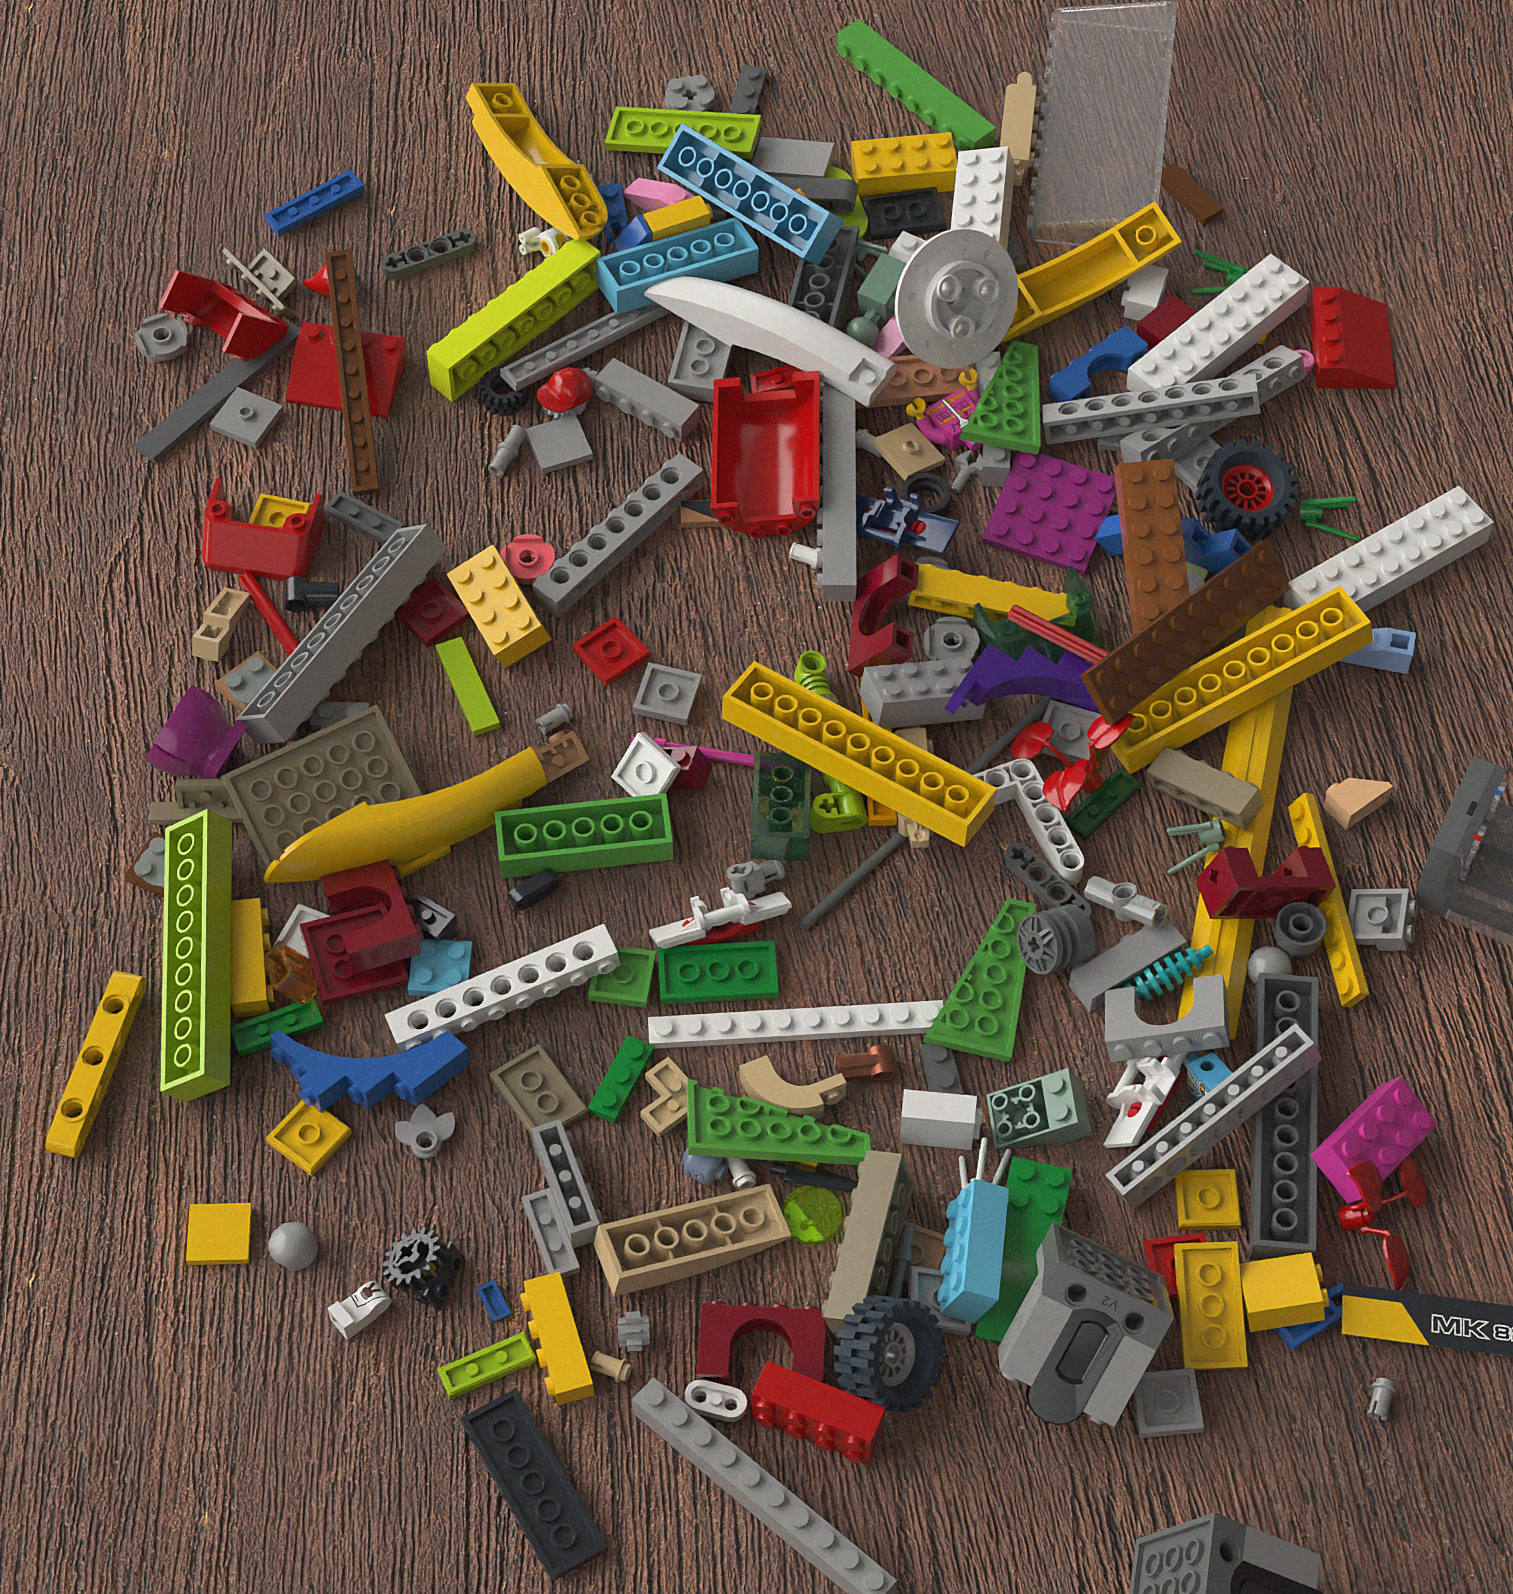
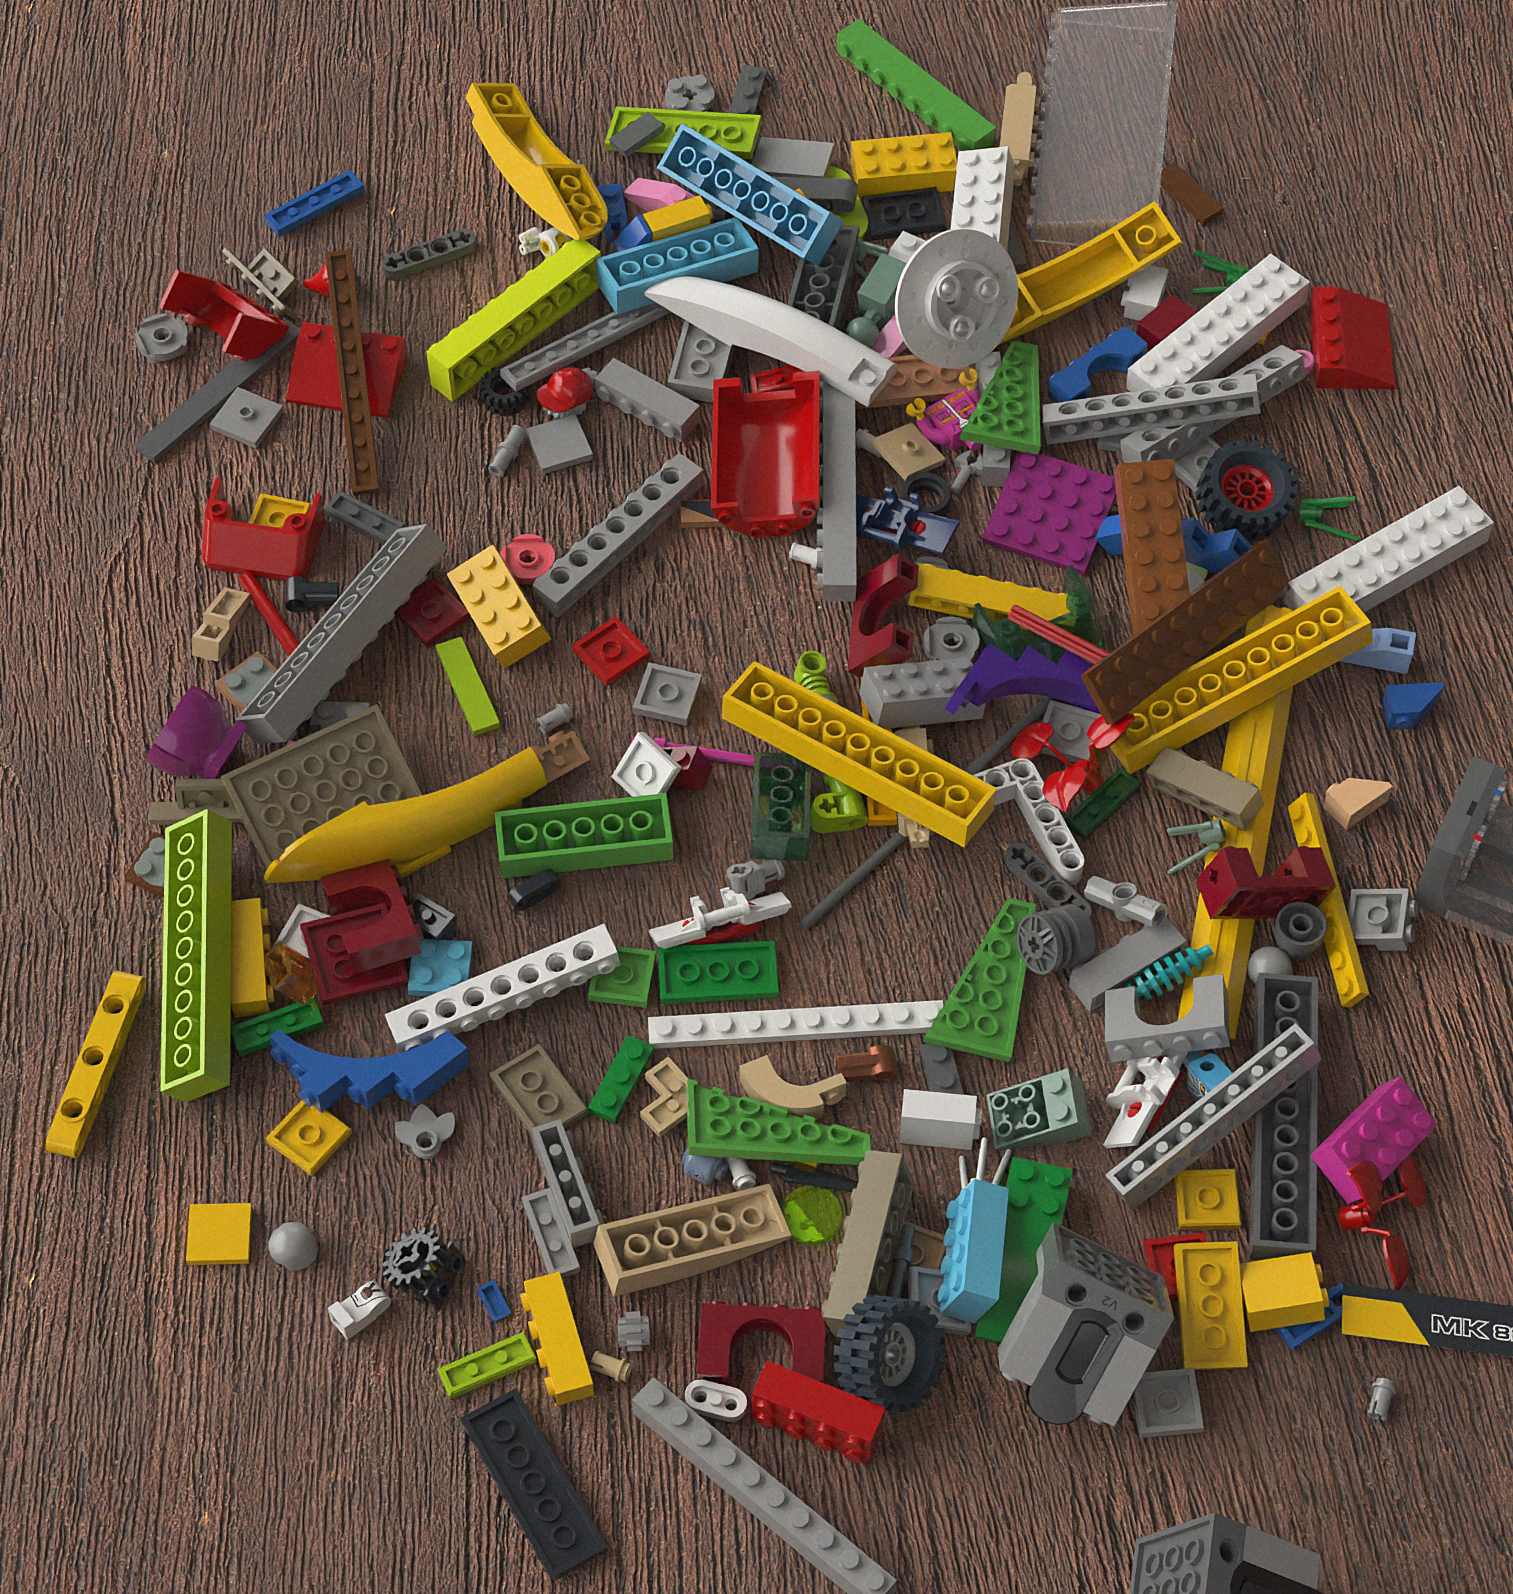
none -> dark grey tile [609,112,665,157]
none -> blue slope [1382,682,1443,730]

